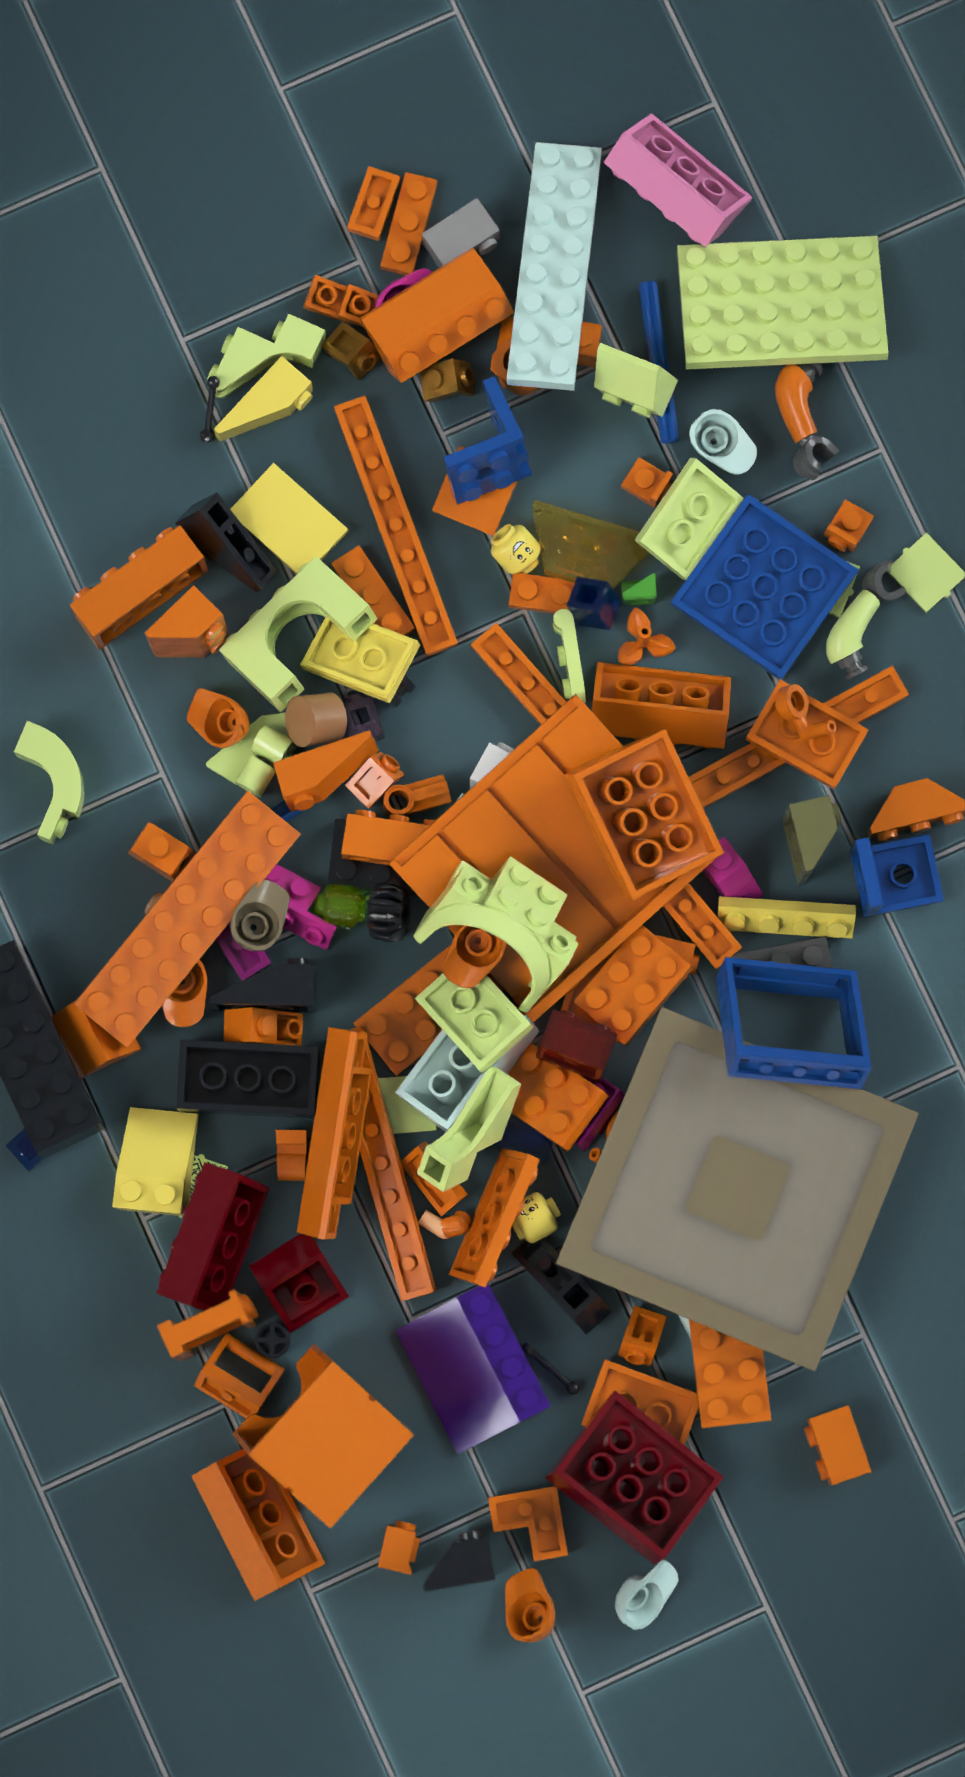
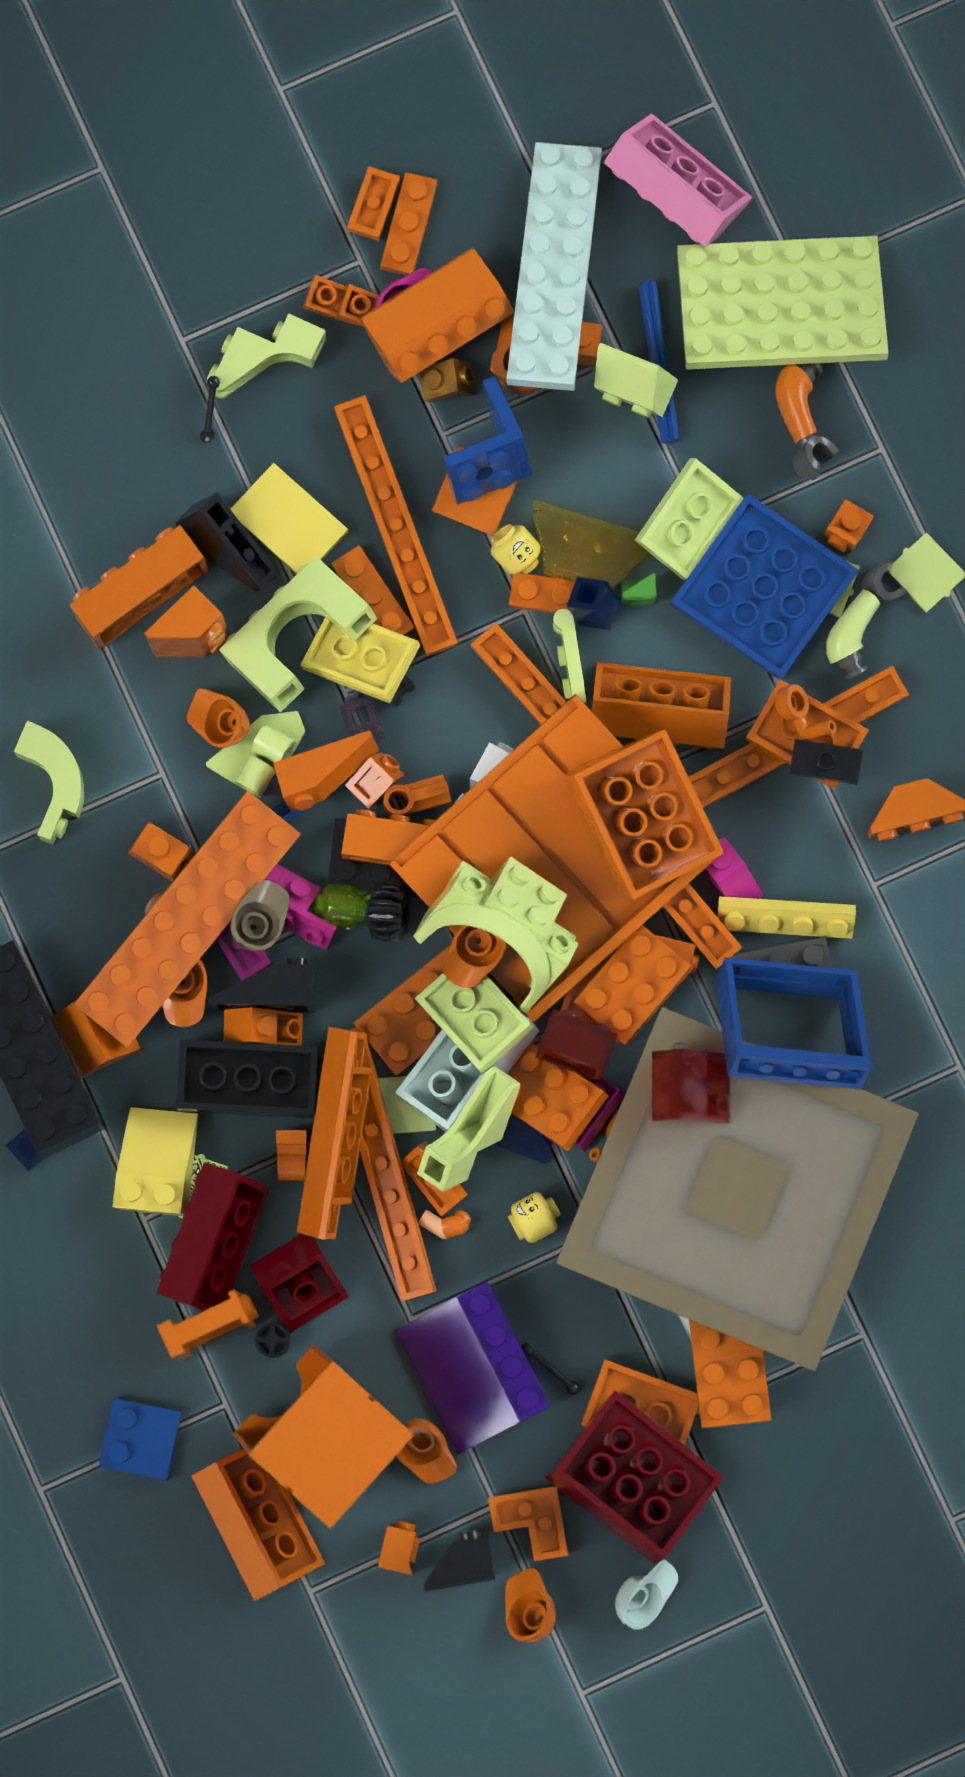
orange tile [194,1333,285,1418] -> none
light yellow slope [214,356,313,442] -> none
medium nougat piece [285,692,347,747] -> none
pearl gold bracket [321,321,381,380] -> none
light grey brick [422,198,500,268] -> none
orange plate [448,1148,540,1288] -> none
black slope [512,1238,612,1335] -> none
orange plant [618,607,676,665] -> none
orange bracket [618,1305,667,1366] -> none
orange bracket [621,457,674,508] -> none
light aqua cap [689,409,757,475] -> none
olive slope [782,795,842,886] -> none
orange brick [803,1405,872,1485] -> none
blue bracket [849,834,944,918] -> none
none -> blue plate [99,1398,182,1480]
none -> orange cap [396,1418,457,1484]
none -> clear red slope [652,1049,731,1124]
none -> black plate [789,739,863,785]

